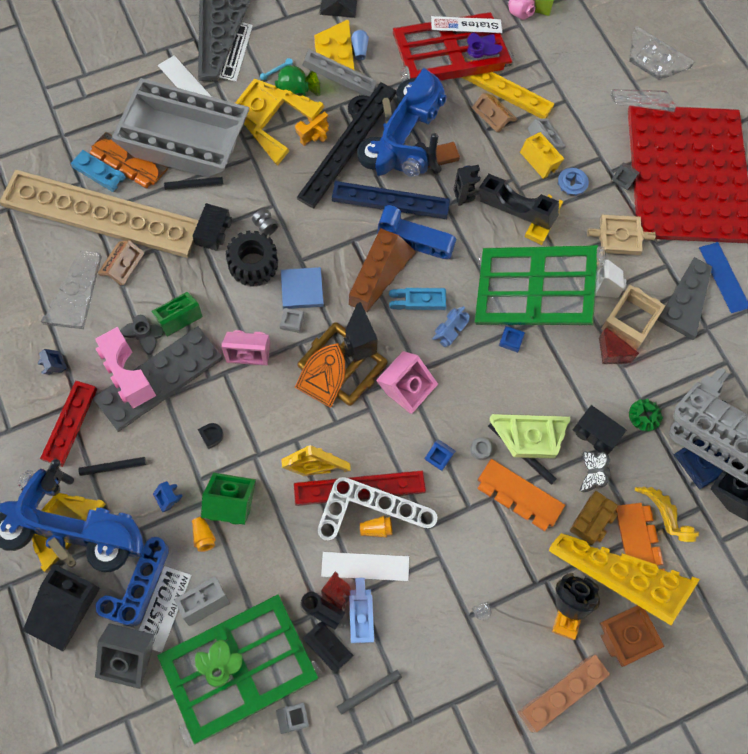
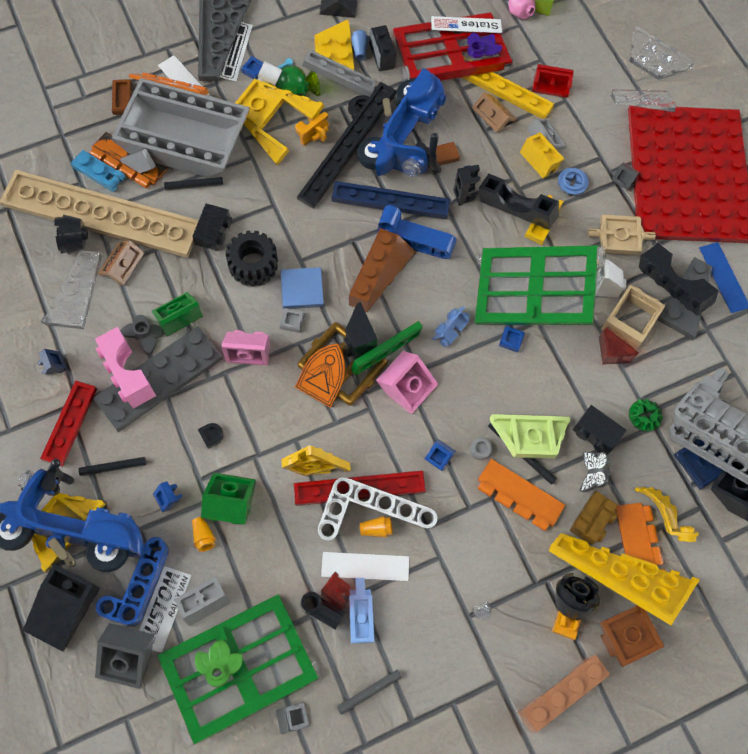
flat silver wheel [252,208,279,236] -> none
black hinge [303,622,354,674] -> none
dark azure hinge [389,288,446,310] -> none
none -> black cone [54,214,88,255]
none -> dark orange tile [112,79,133,115]
none -> light grey tile [120,149,156,173]
none -> orange windscreen [129,72,209,95]
none -> blue tile [241,56,263,80]
none -> white piece [258,61,282,85]
none -> green tile [351,321,423,376]
none -> black brick [369,25,397,72]
none -> red hinge [532,64,574,98]
none -> black arch [638,243,719,316]

